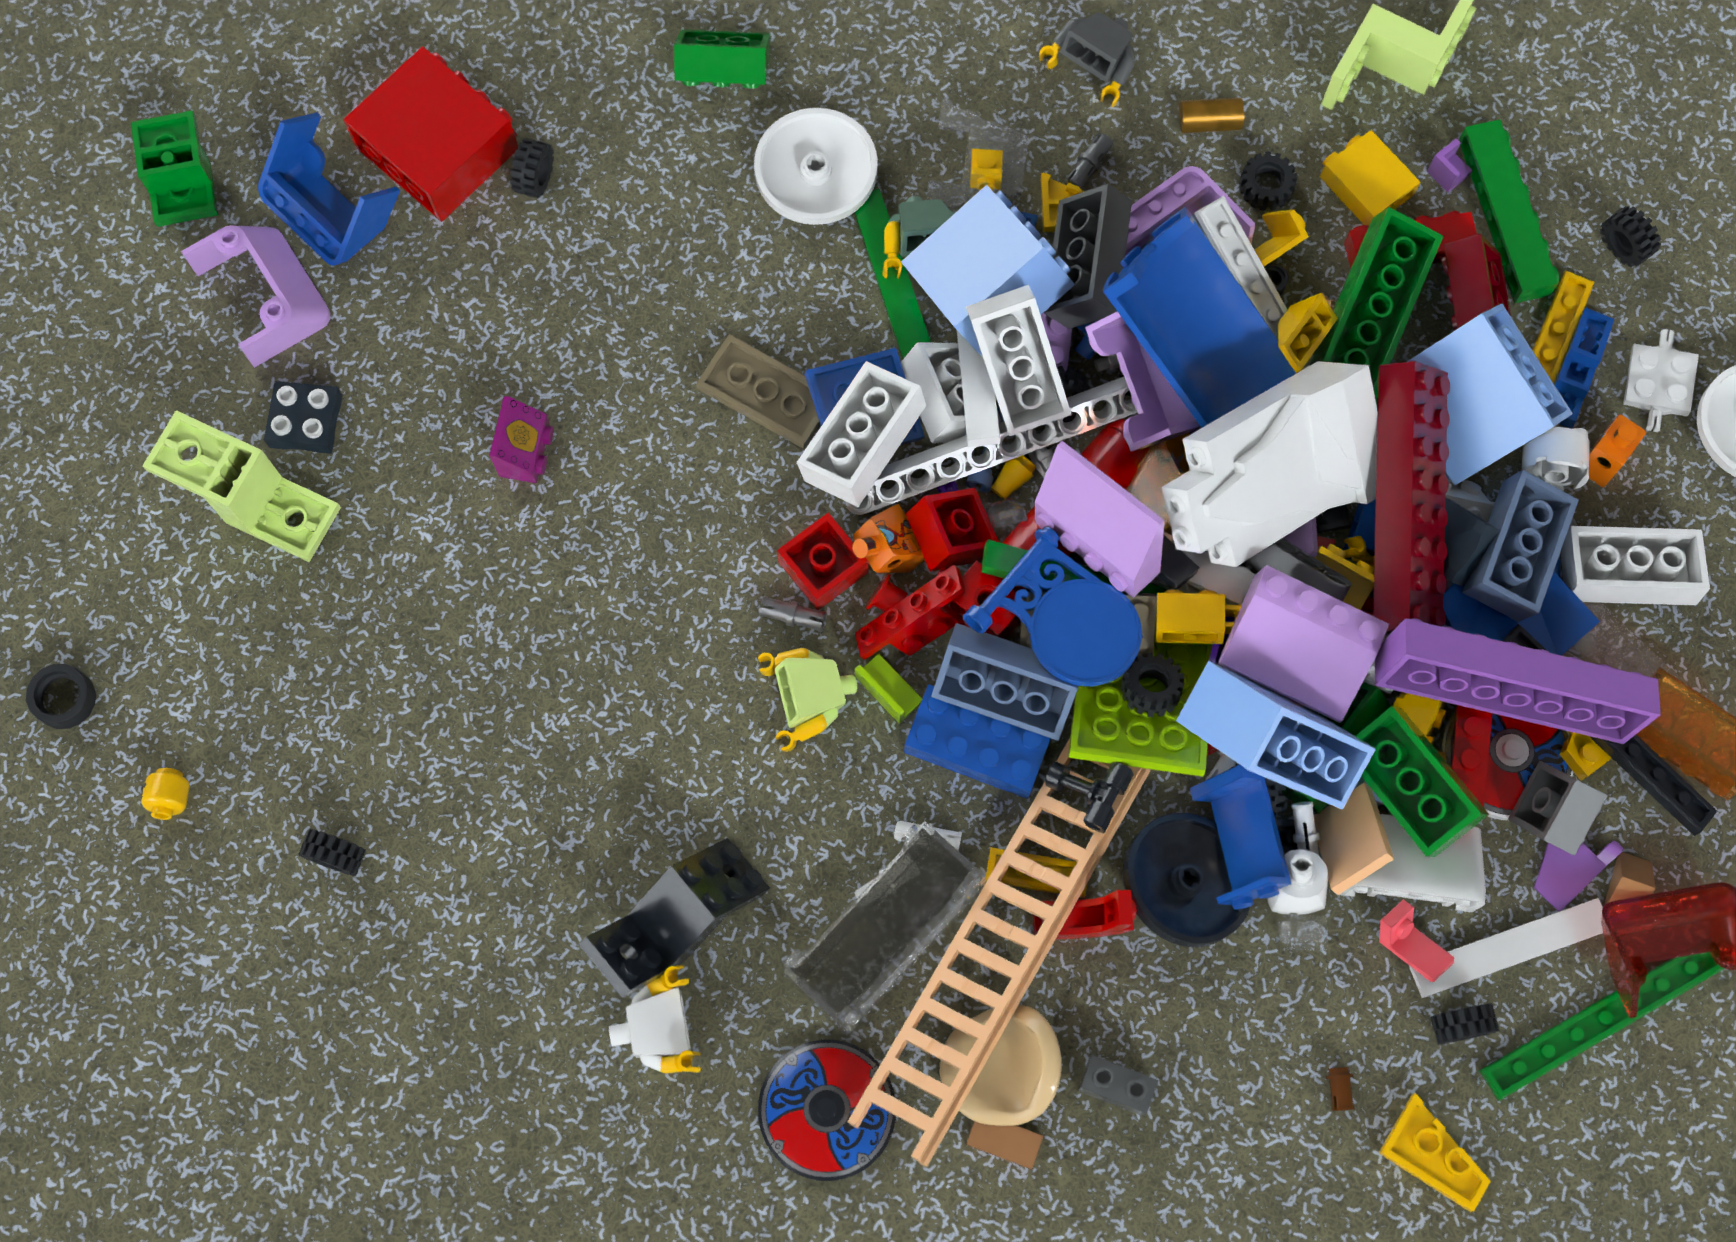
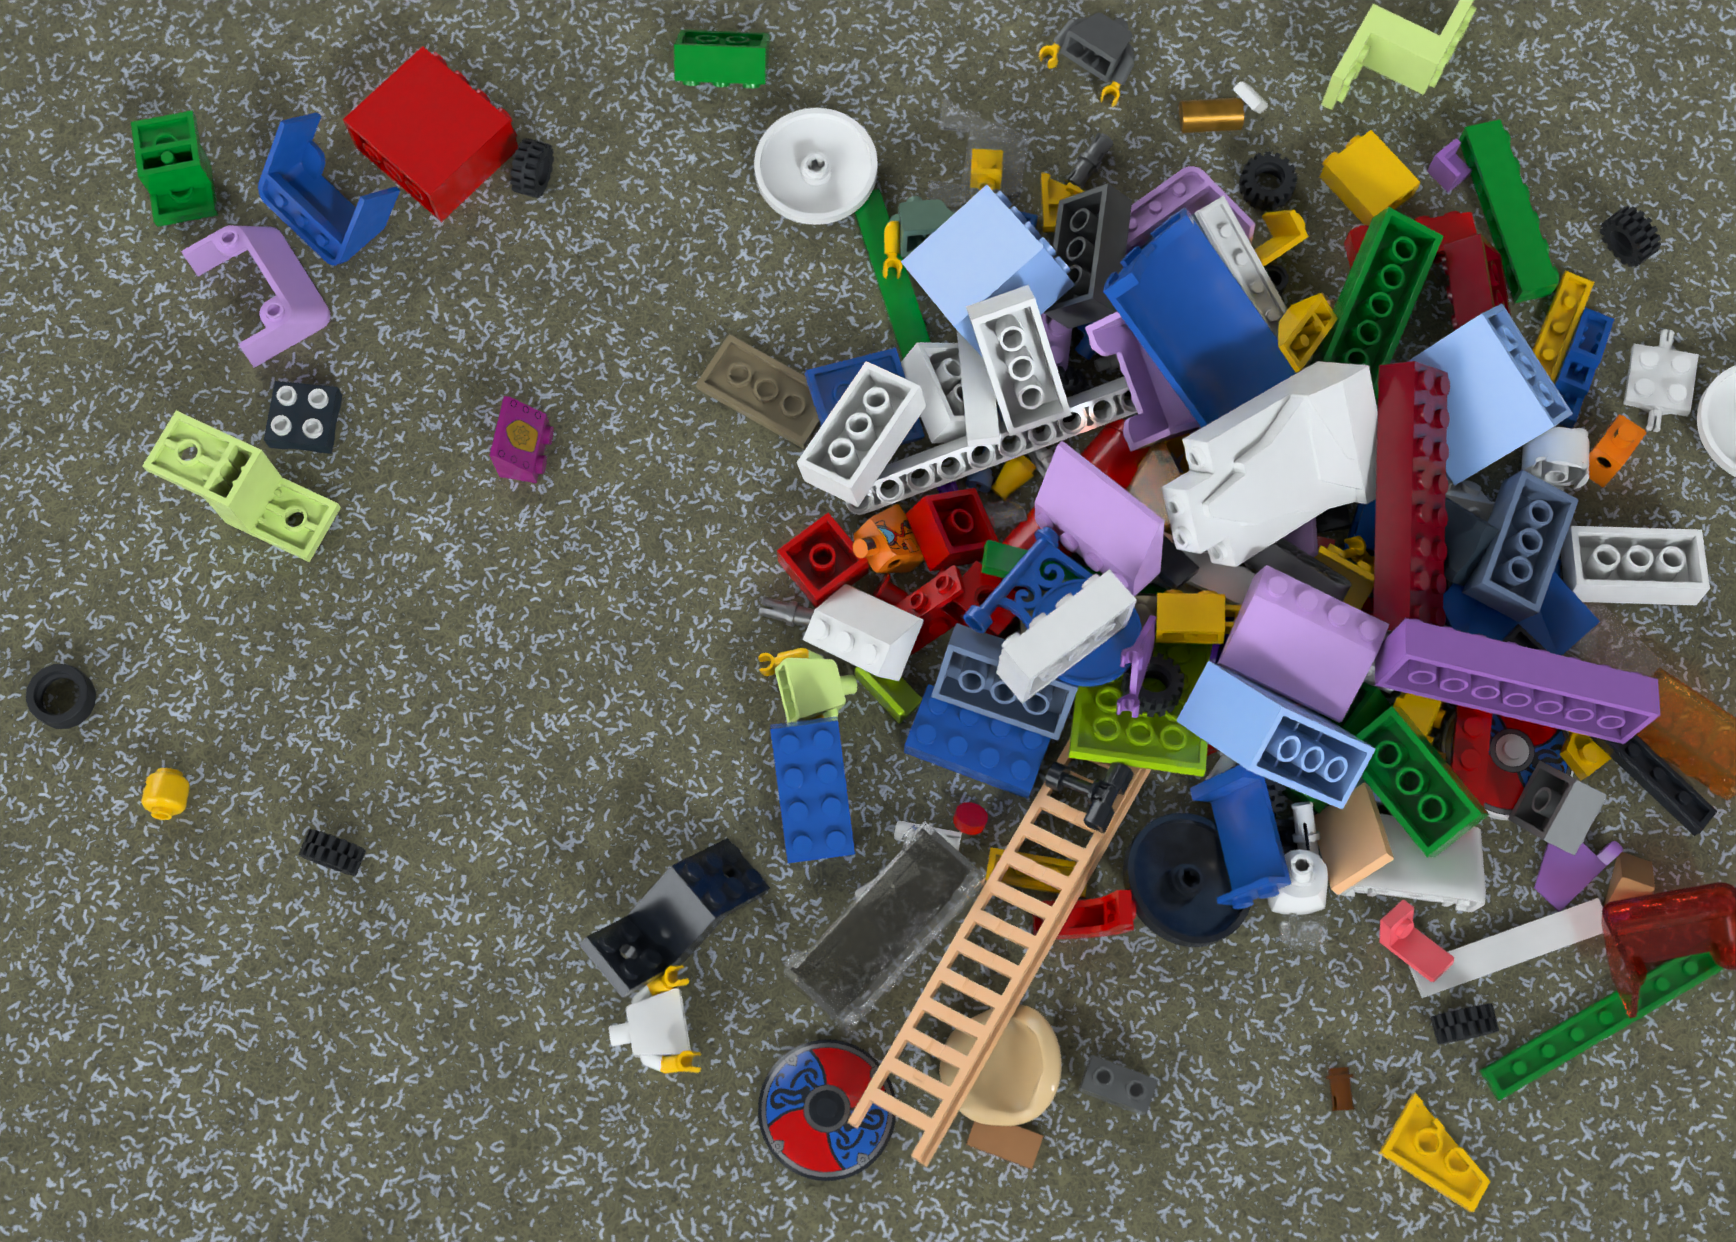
none -> blue brick [770,716,855,863]
none -> white slope [803,584,924,681]
none -> red tile [953,802,988,835]
none -> white brick [996,569,1137,704]
none -> medium lavender flag [1116,615,1157,718]
none -> white tile [1233,81,1268,114]

